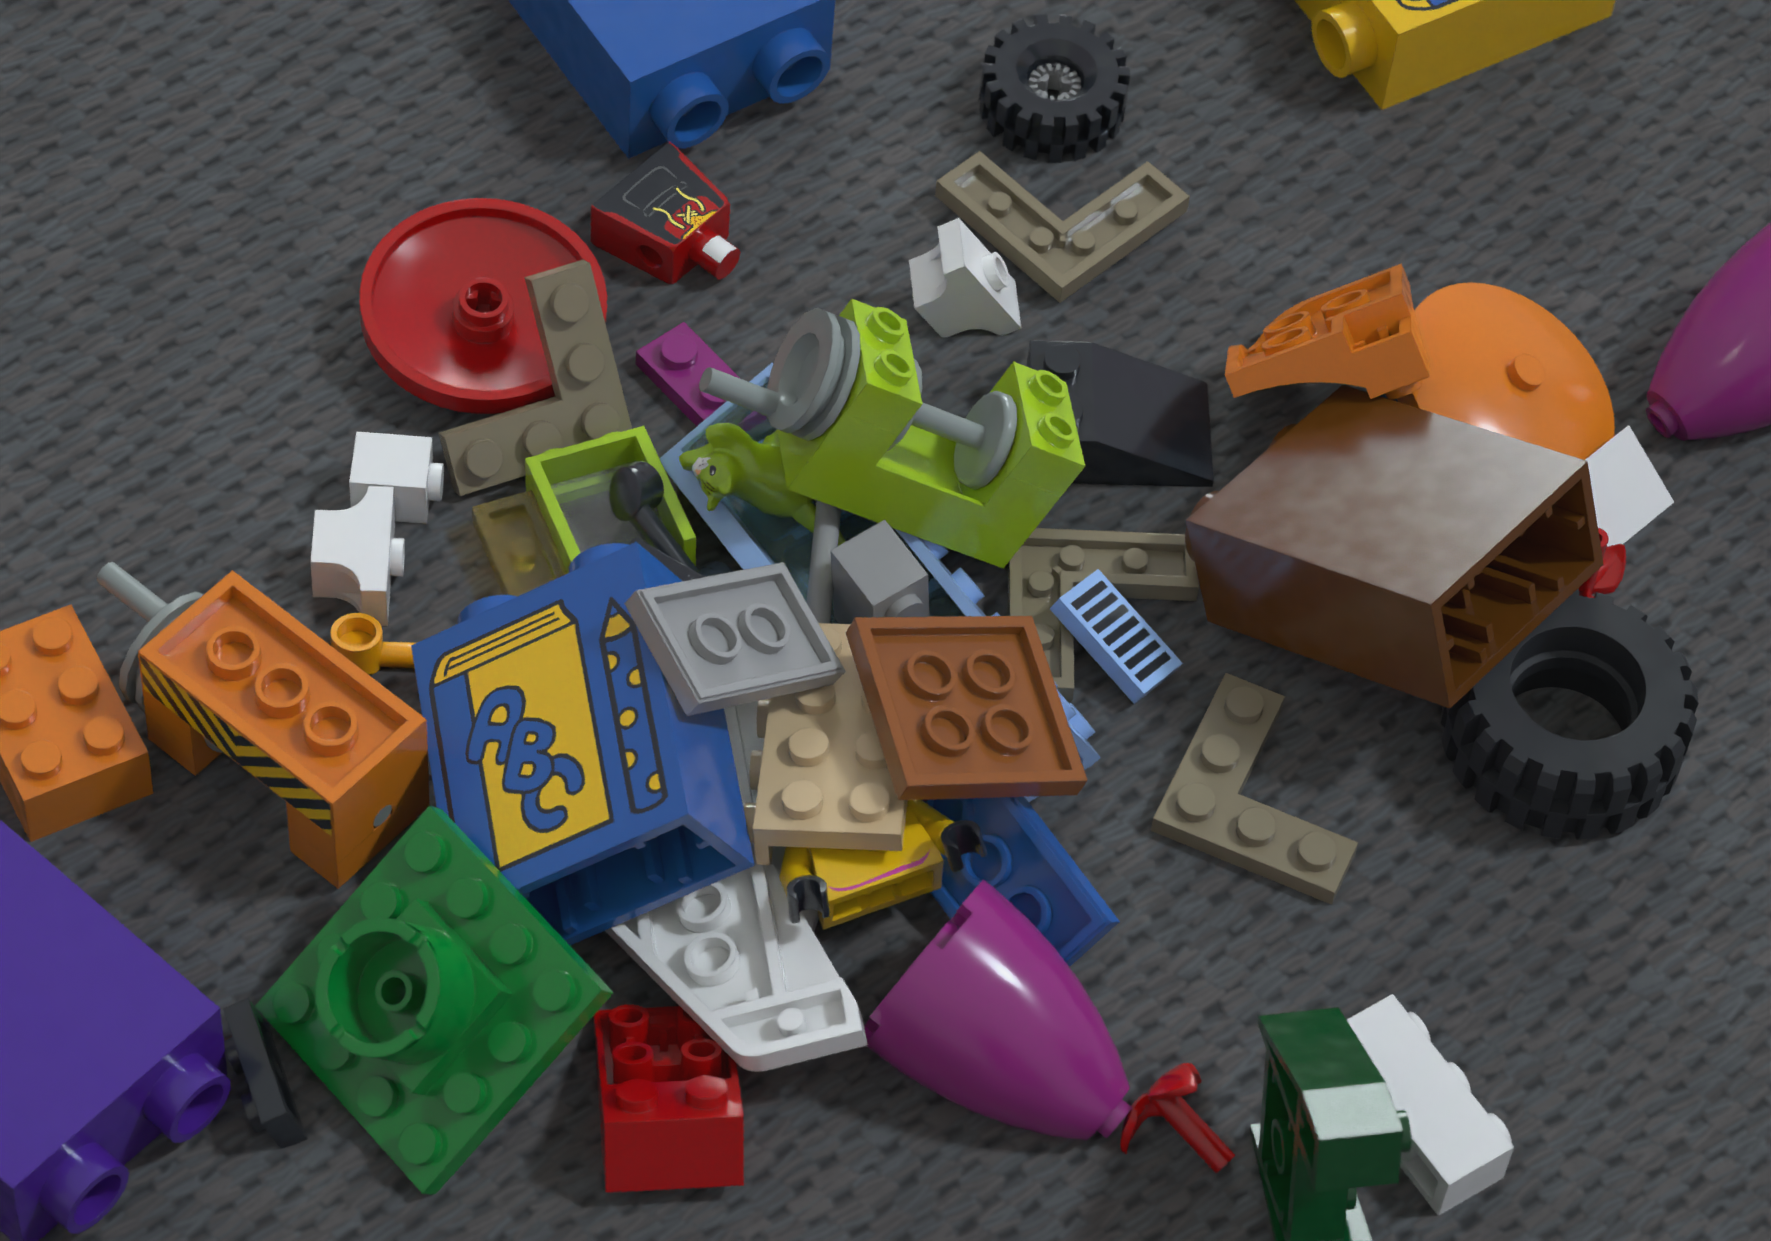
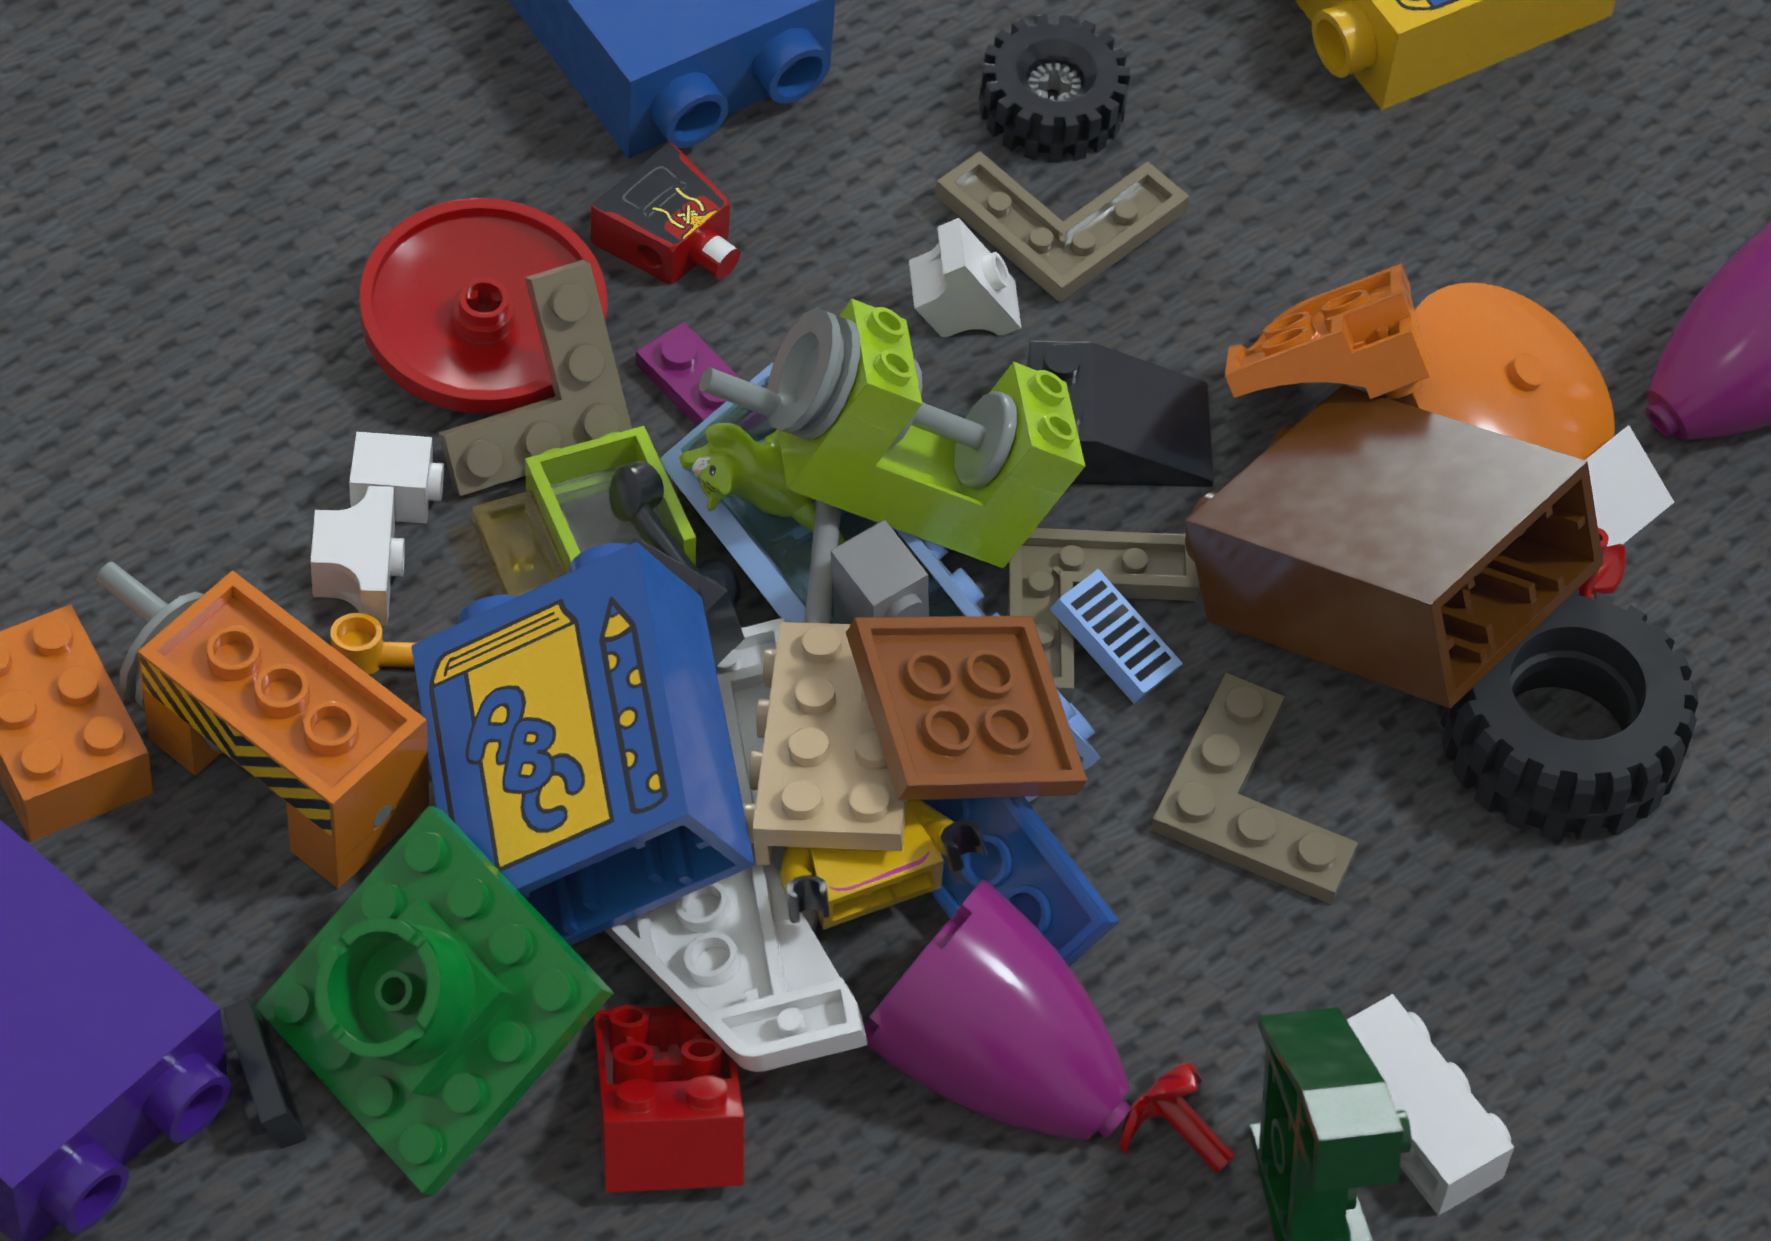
light grey tile [624,562,846,716] -> none

